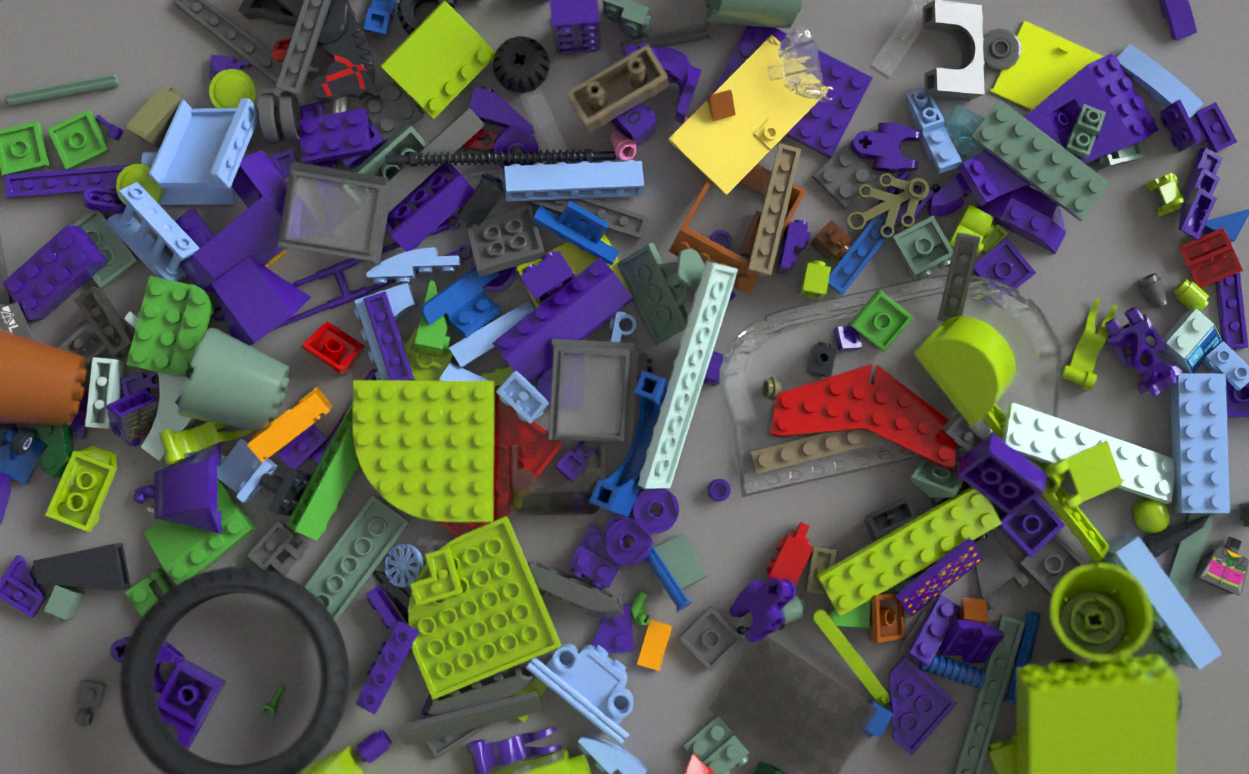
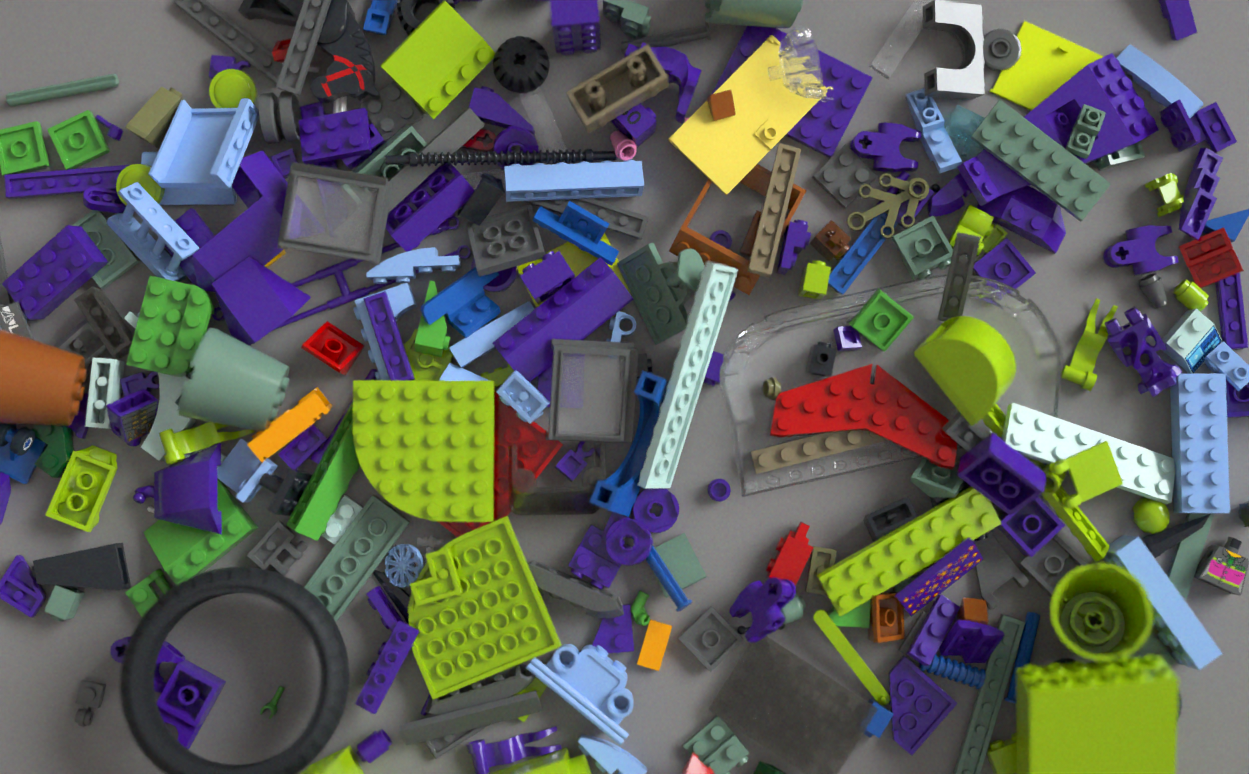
none -> light aqua plate [321,495,363,545]
none -> dark purple piece [1103,225,1179,276]

